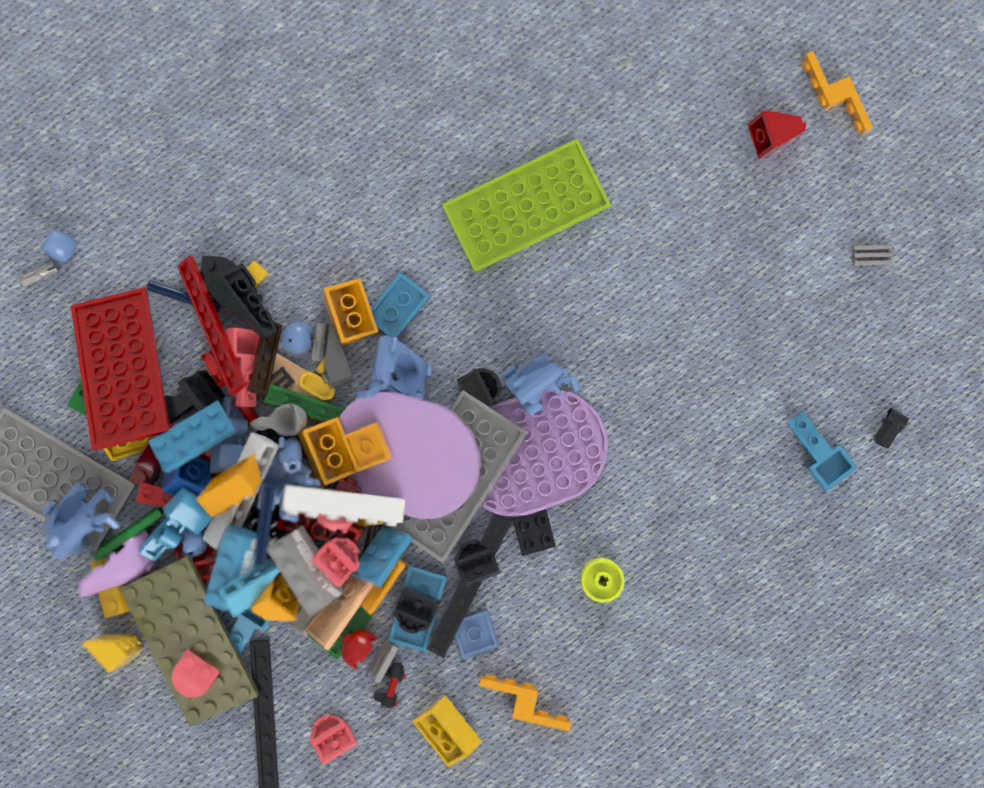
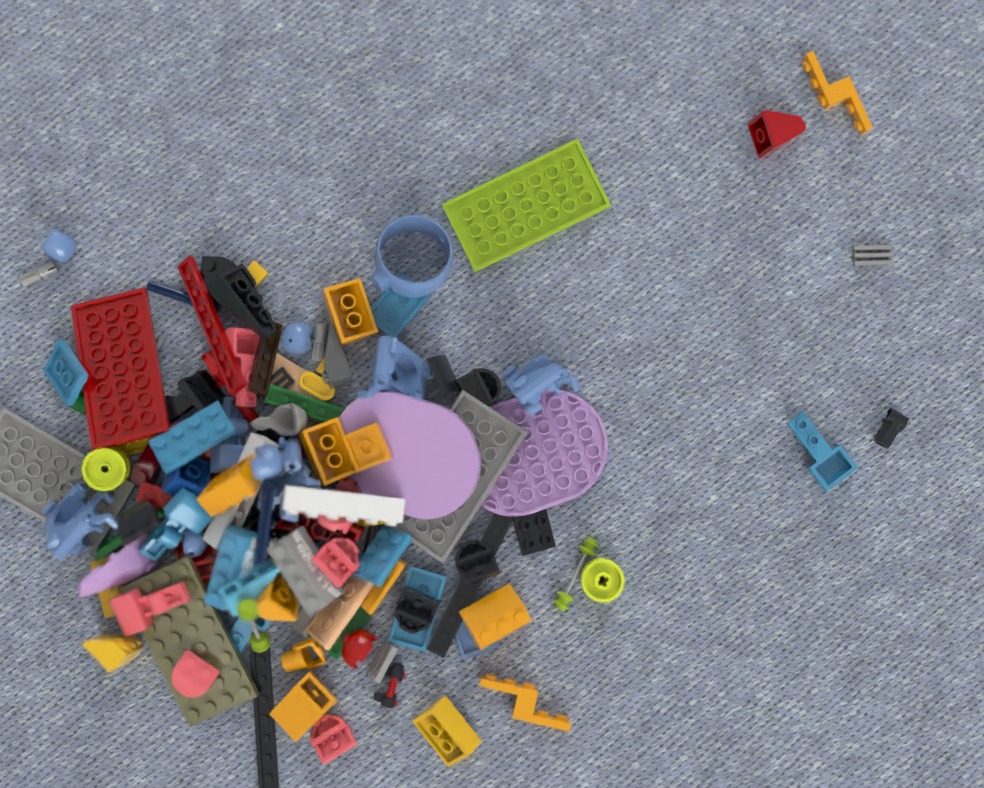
none -> dark azure plate [43,340,88,406]
none -> neon yellow wheel [82,447,131,491]
none -> coral plate [108,581,191,637]
none -> black slope [117,500,161,546]
none -> lime axle [237,599,271,652]
none -> medium blue helmet [251,445,283,480]
none -> light orange slope [270,671,339,742]
none -> light orange piece [281,638,326,672]
none -> medium blue cylinder [370,215,453,298]
none -> black slope [427,355,461,395]
none -> light orange slope [458,583,532,650]
none -> lime axle [552,536,600,611]

